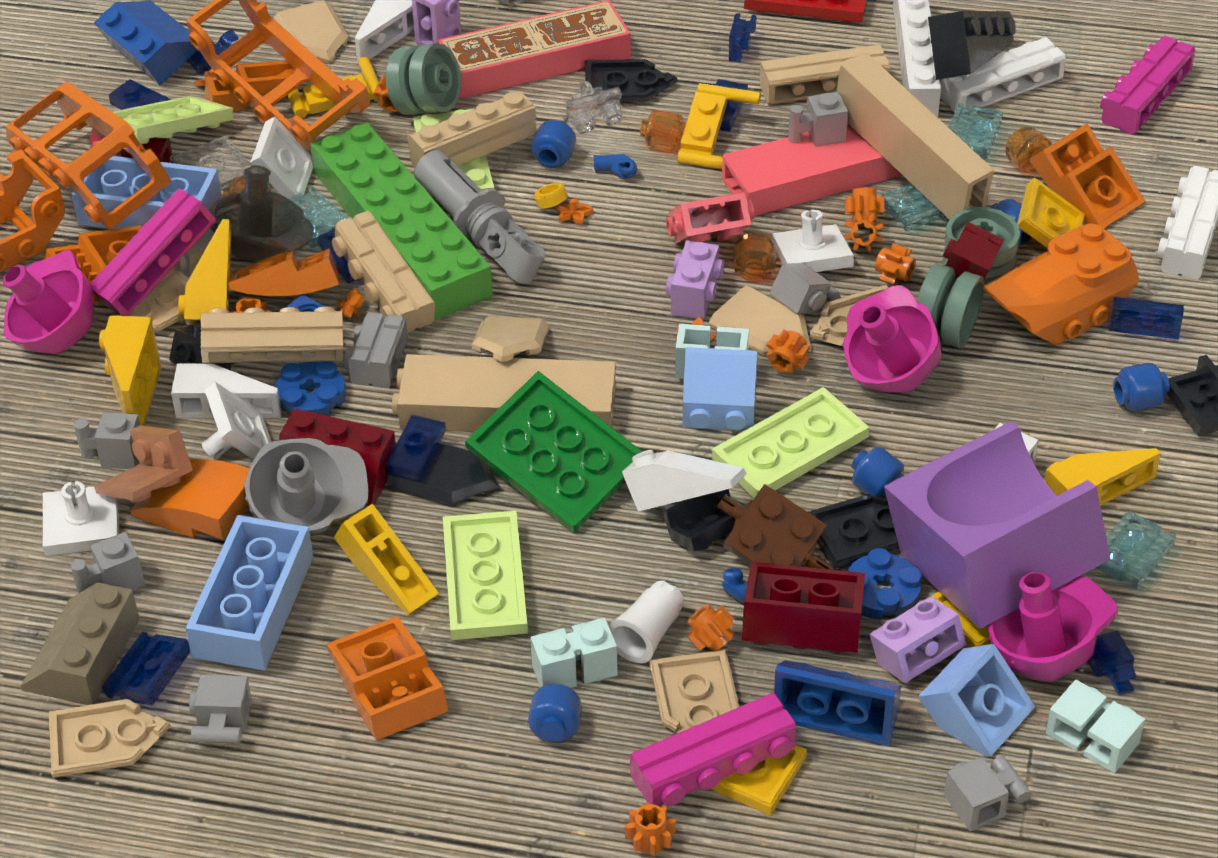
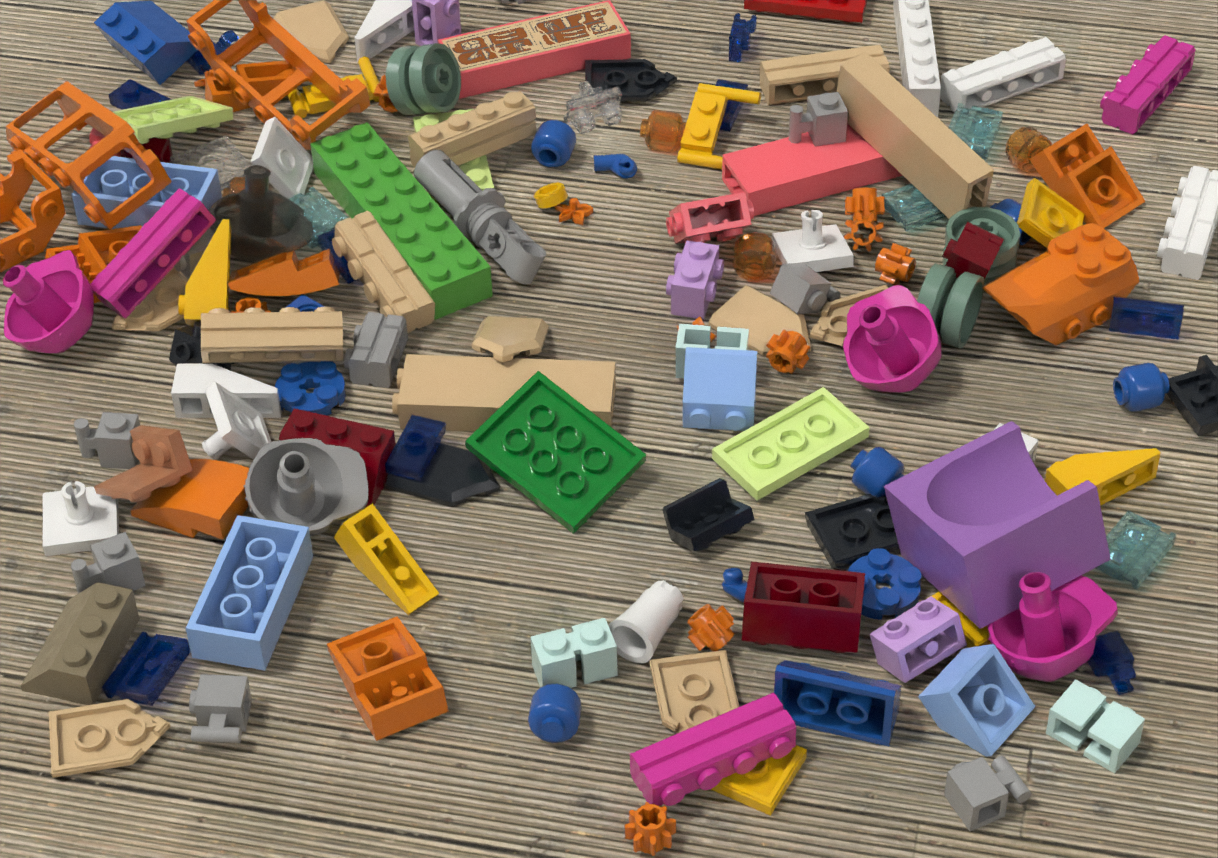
yellow slope [99,316,161,425] -> none
orange plant [336,288,365,319] -> none
yellowish green plate [443,511,528,640] -> none
white slope [622,450,746,512] -> none
reddish brown plate [717,484,832,569] -> none
black wedge [928,11,1016,80] -> none

